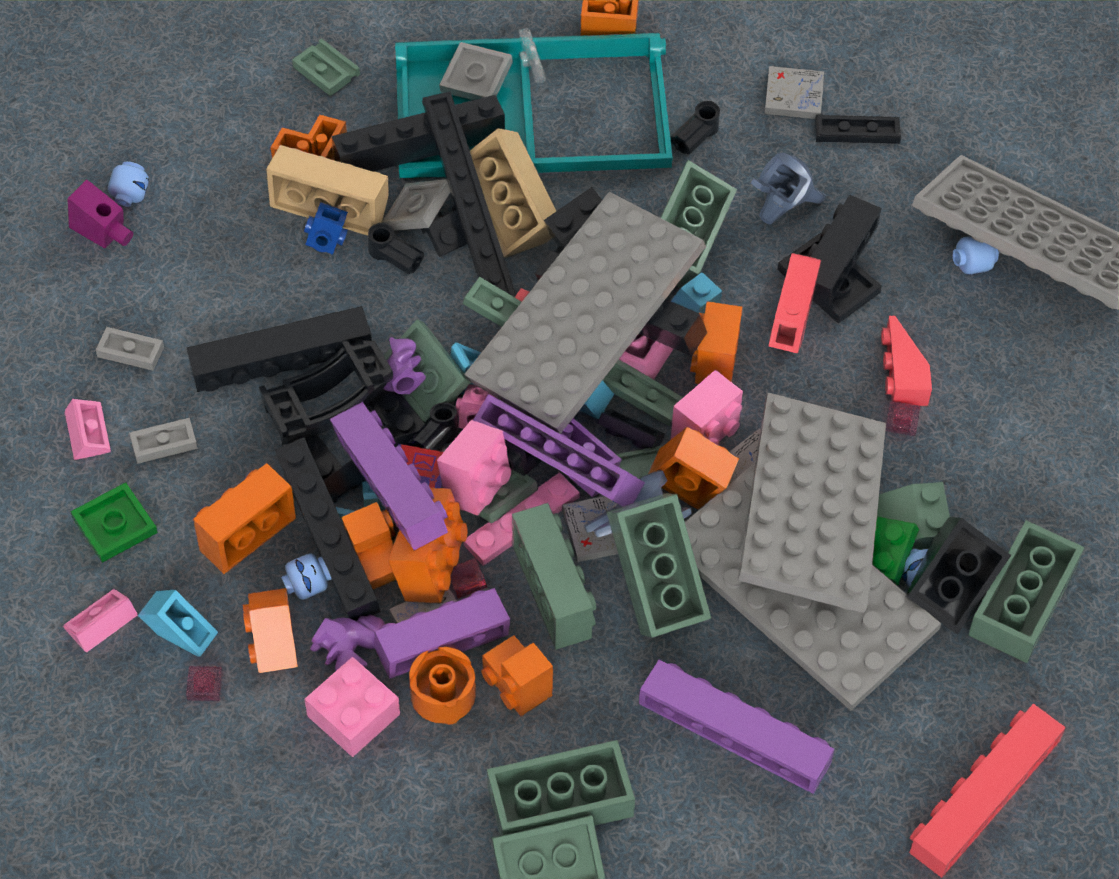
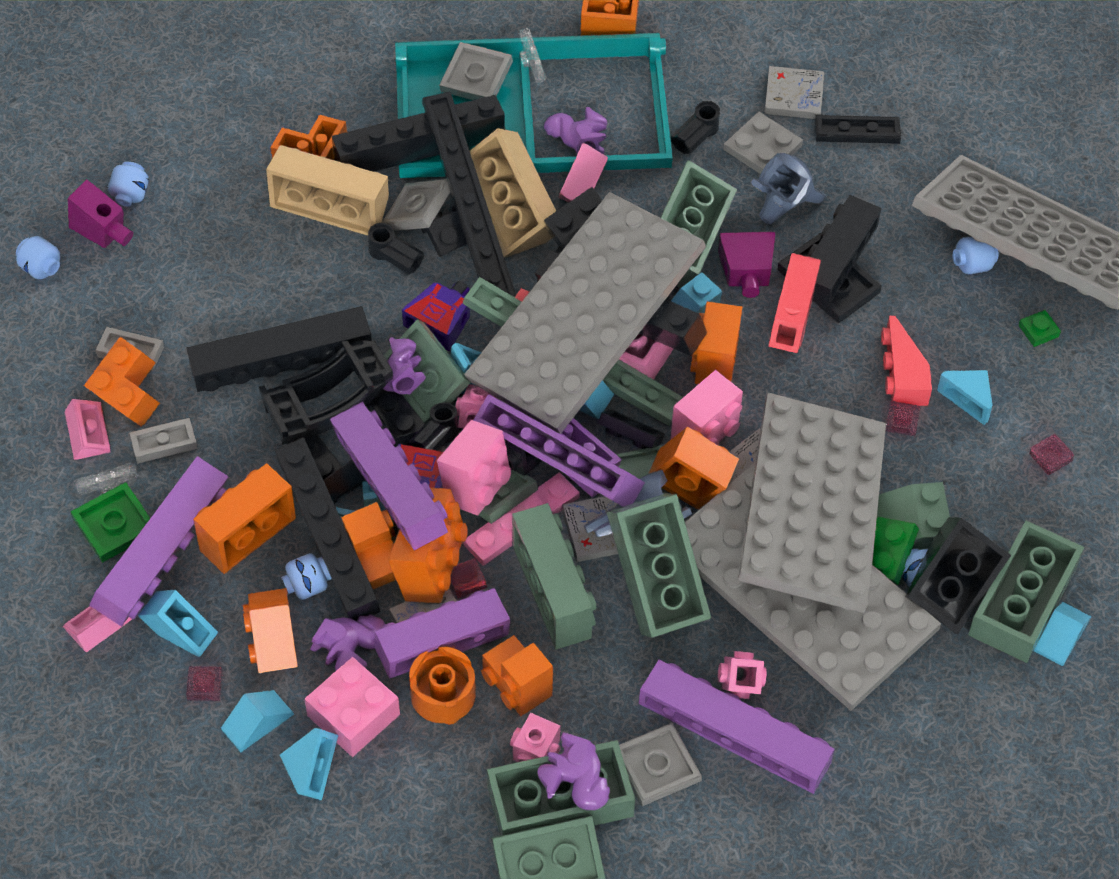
sand green plate [292,38,360,96] -> none
blue brick [304,202,348,255] -> none
coral brick [909,704,1066,878] -> none
none -> light blue head [16,236,60,279]
none -> clear plate [73,463,139,496]
none -> orange brick [84,337,160,427]
none -> medium lavender brick [89,456,228,627]
none -> medium azure slope [221,690,294,753]
none -> medium azure slope [280,728,338,800]
none -> torso [402,281,470,351]
none -> bright pink brick [510,713,561,762]
none -> medium lavender animal [537,732,610,810]
none -> medium lavender animal [544,107,607,154]
none -> bright pink slope [559,143,608,202]
none -> light grey tile [619,723,702,806]
none -> magenta torso [718,232,775,298]
none -> bright pink brick [718,651,767,699]
none -> light grey plate [723,112,803,174]
none -> medium azure slope [937,370,993,425]
none -> green plate [1018,310,1061,347]
none -> clear pink plate [1029,433,1074,475]
none -> medium azure slope [1034,602,1091,666]

